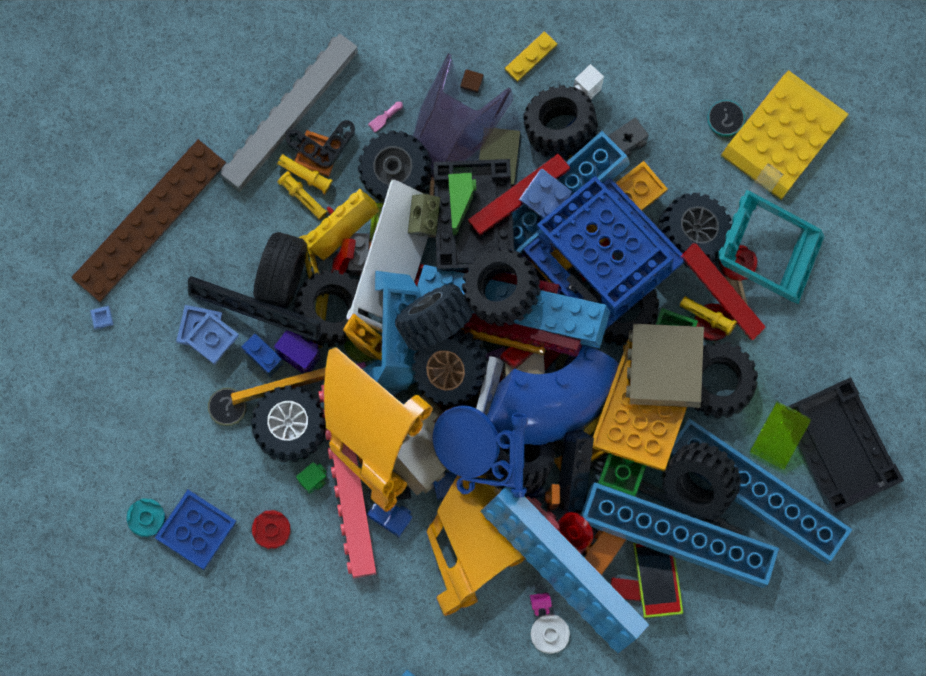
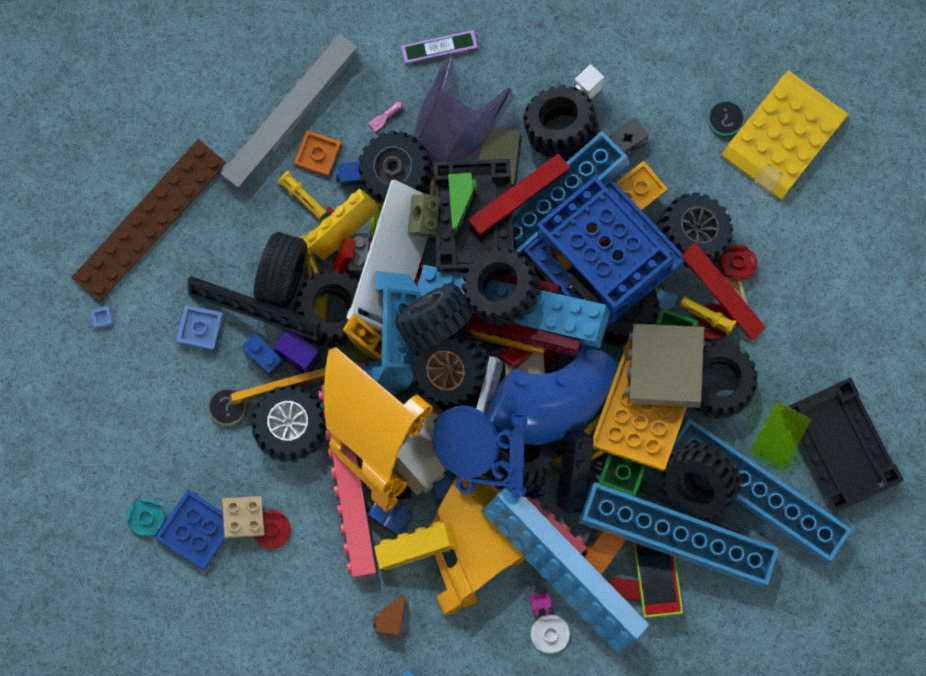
medium blue plate [184,311,239,365] -> none
yellow pin [277,154,333,194] -> none
black beam [286,120,355,169] -> none
green brick [296,462,327,494] -> none
reddish brown tile [460,69,484,93] -> none
yellow plate [505,31,557,83] -> none
medium blue plate [519,169,572,219] -> none
orange plate [545,484,560,510] -> none
red tile [558,512,593,550] -> none
teal window [718,190,825,304] -> none
none -> tan plate [222,496,264,538]
none -> blue brick [335,161,363,187]
none -> dark orange slope [373,596,406,637]
none -> yellow brick [374,521,457,570]
none -> tile [401,30,478,65]
none -> dark azure tile [657,289,678,311]

